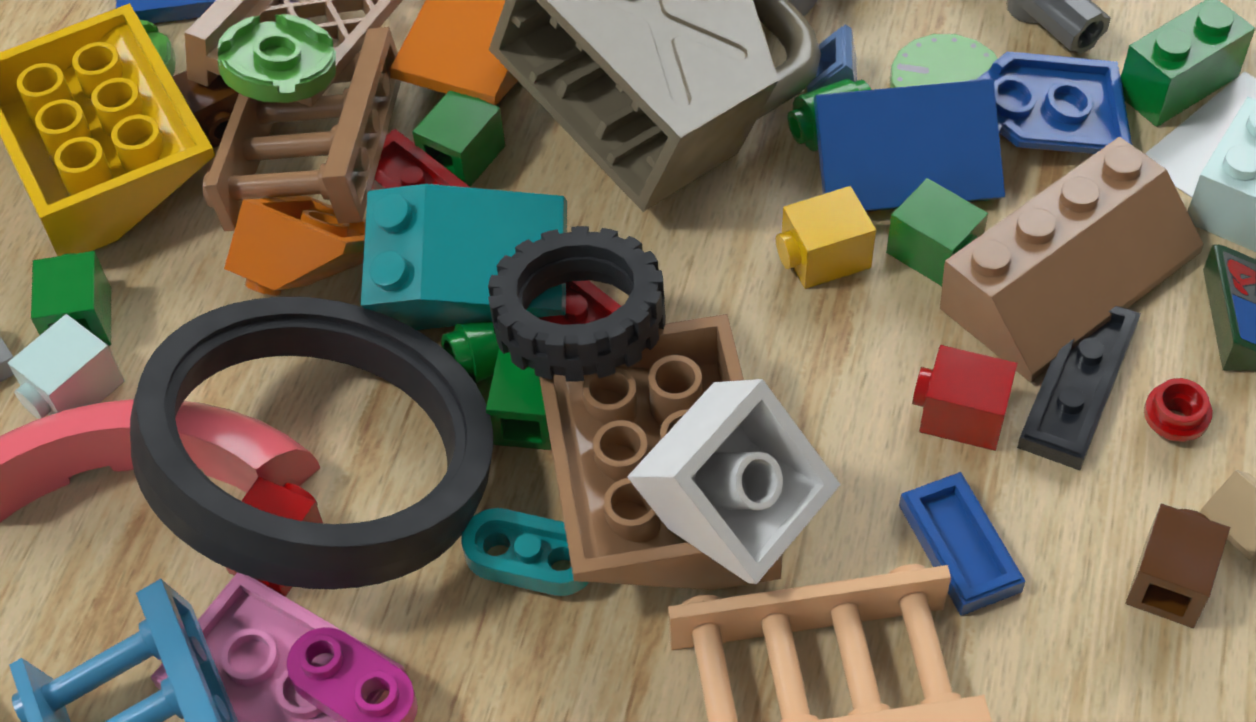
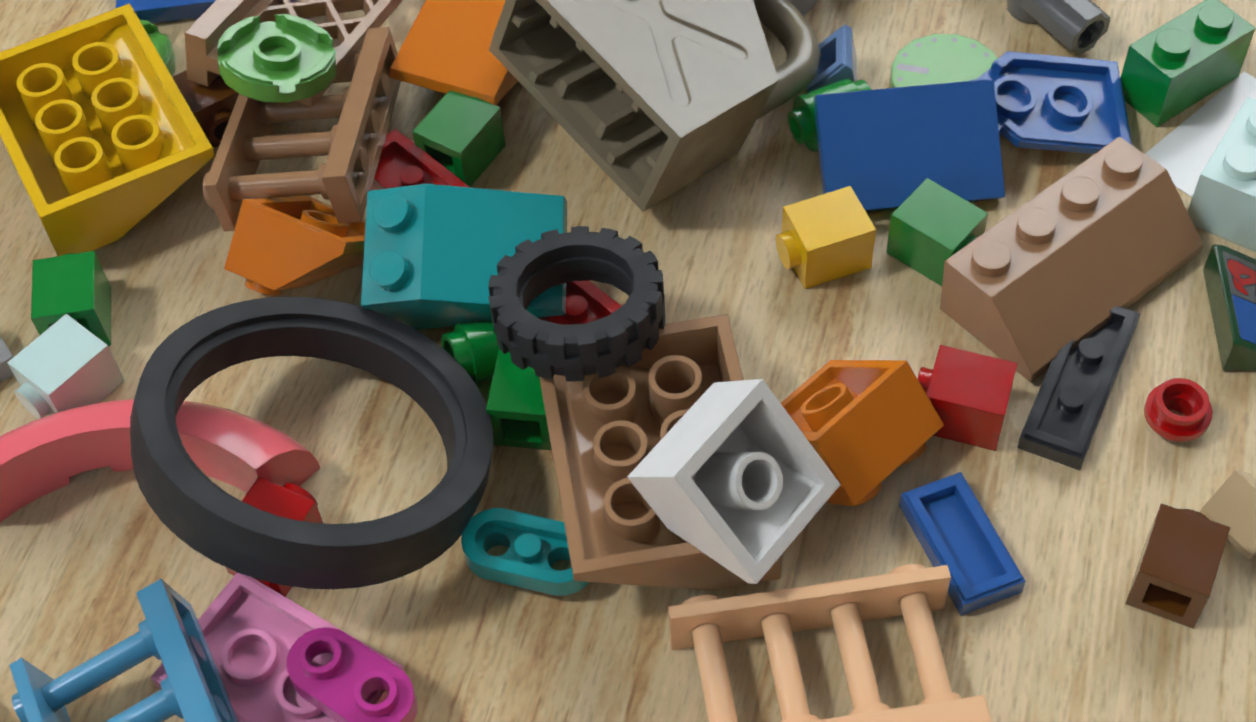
none -> orange slope [781,360,944,507]

